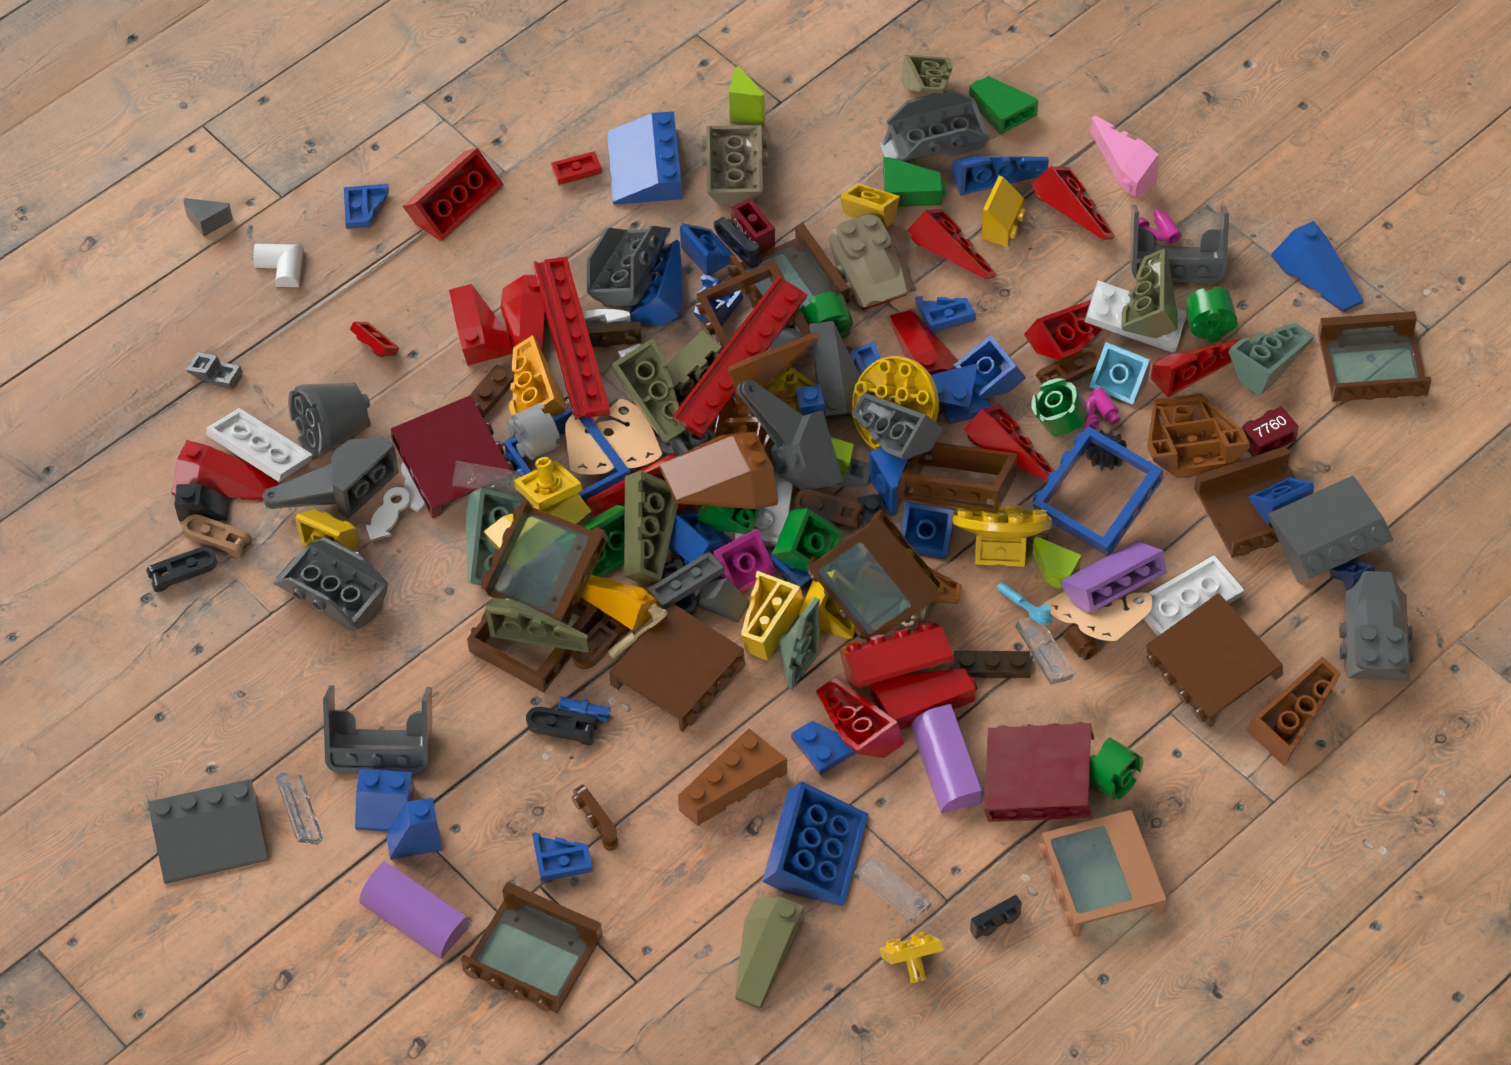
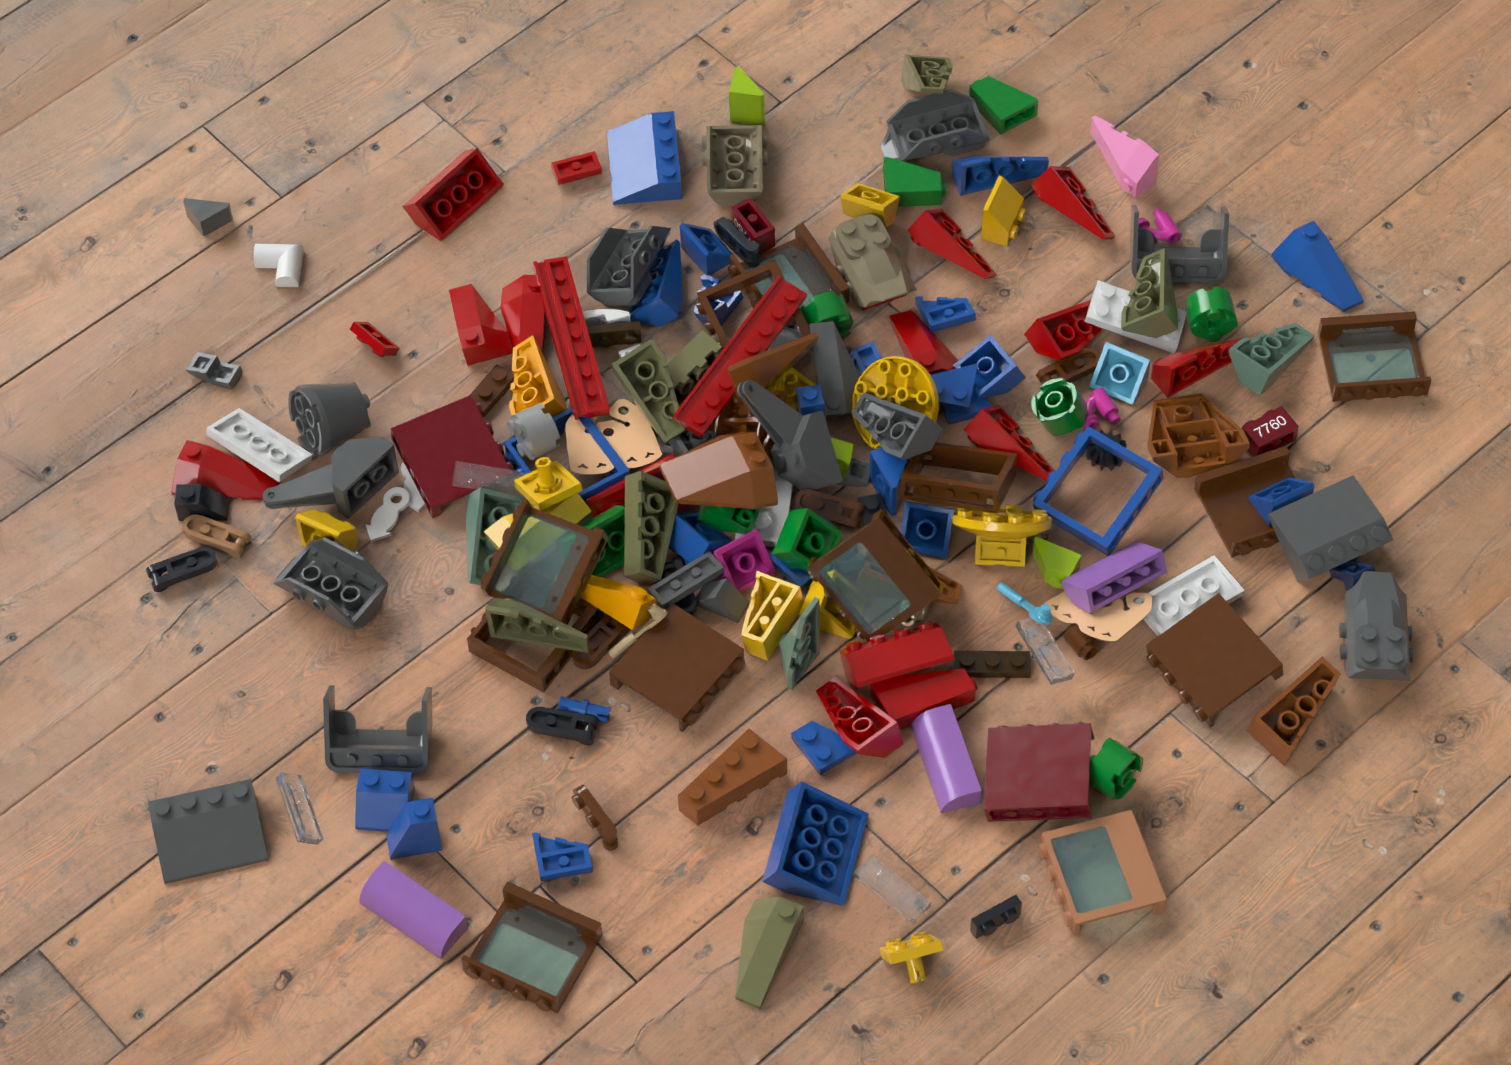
blue wing [344,184,389,229] -> none

